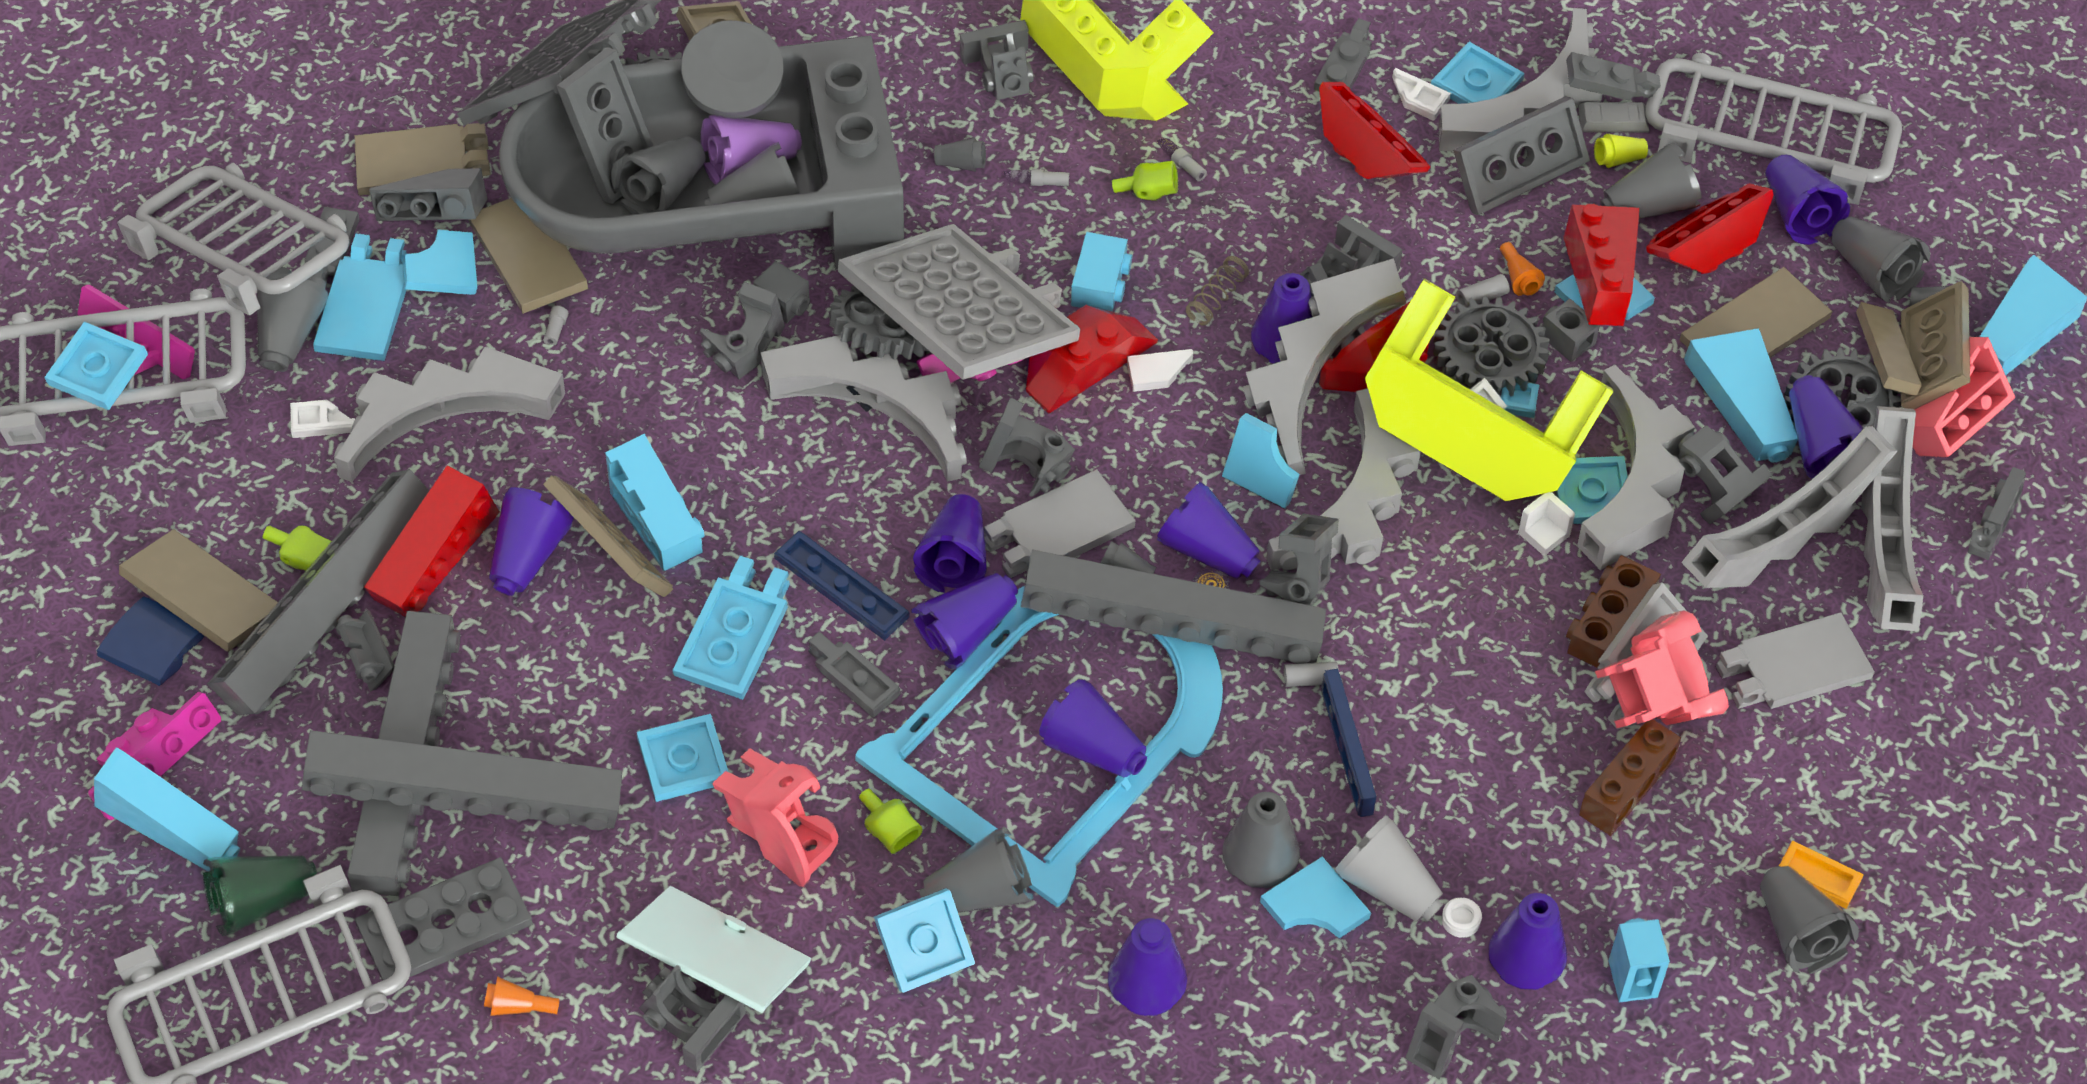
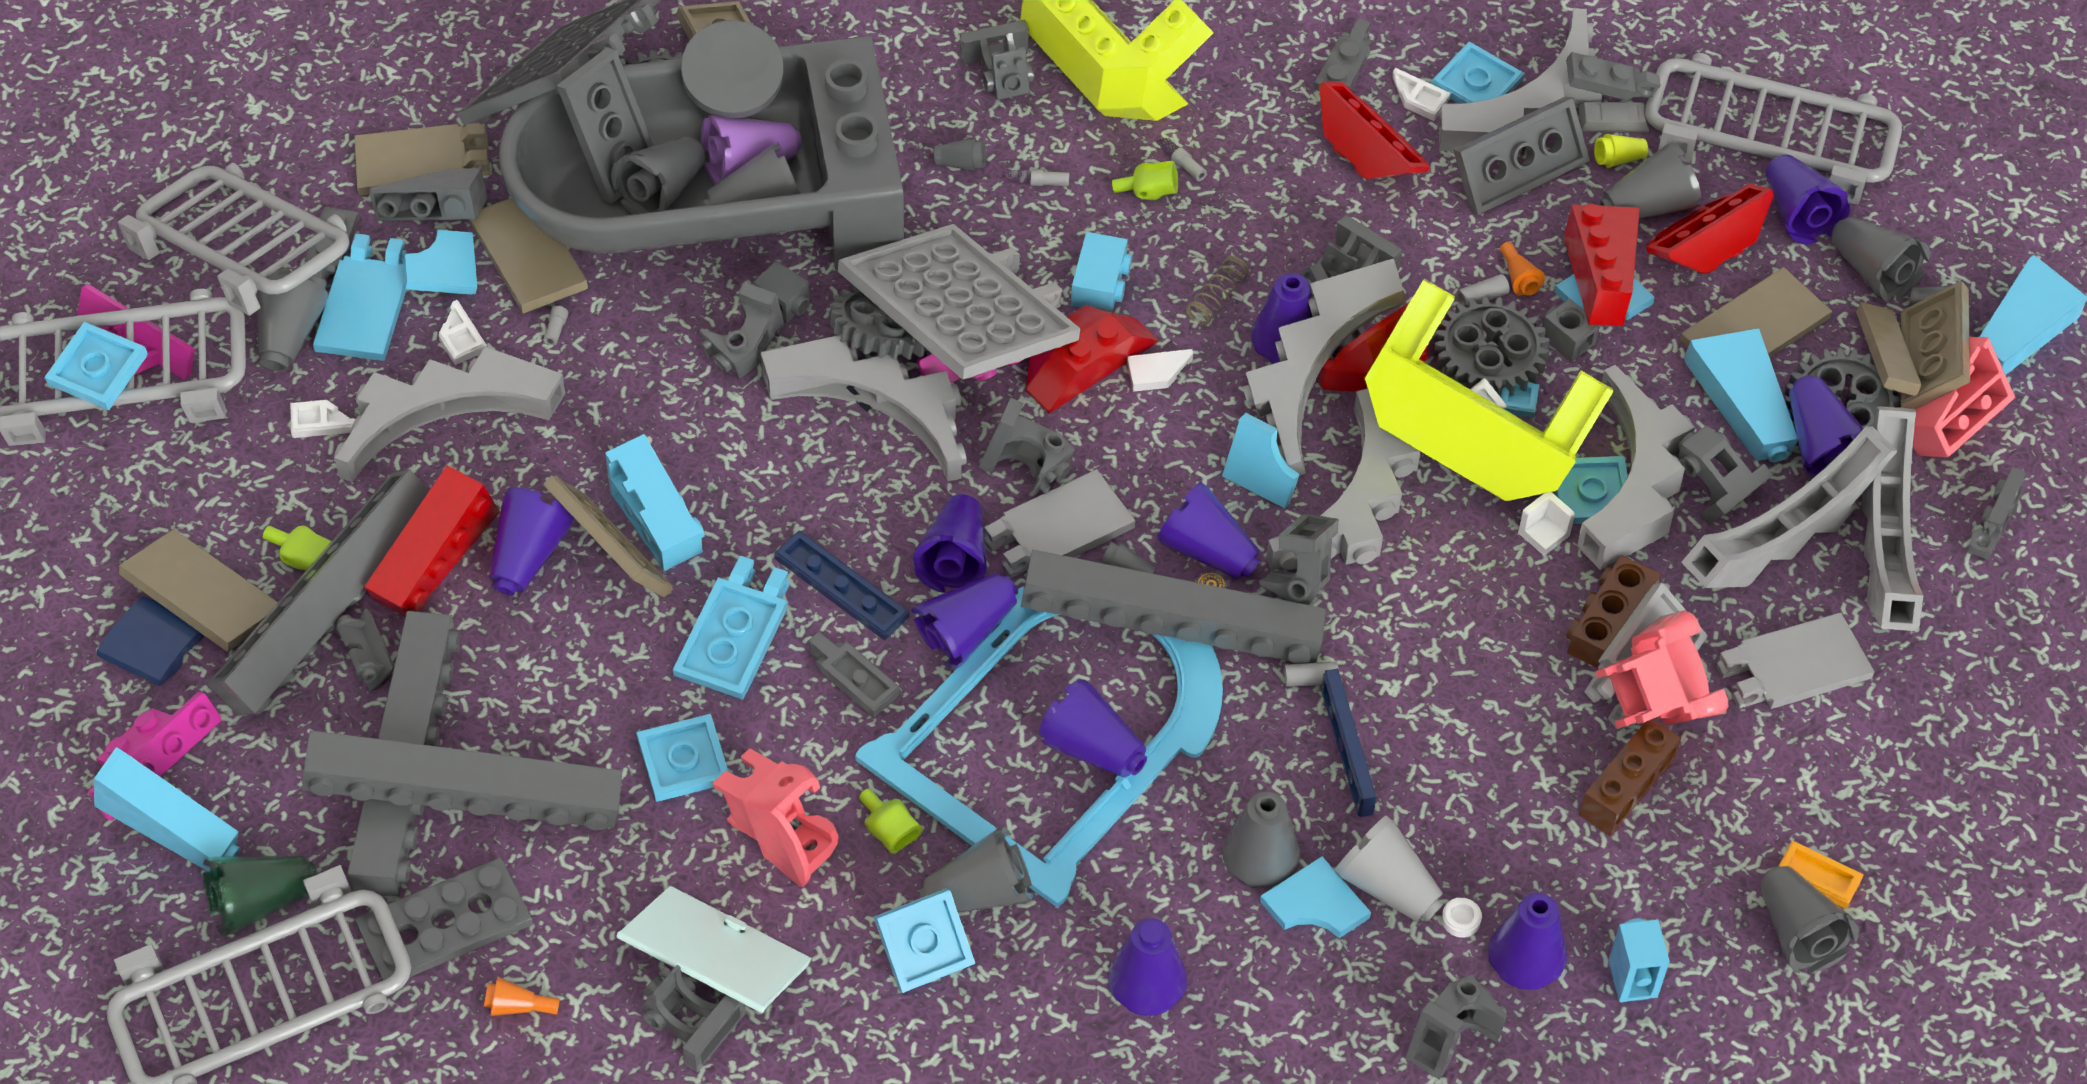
none -> white tile [439,300,487,365]

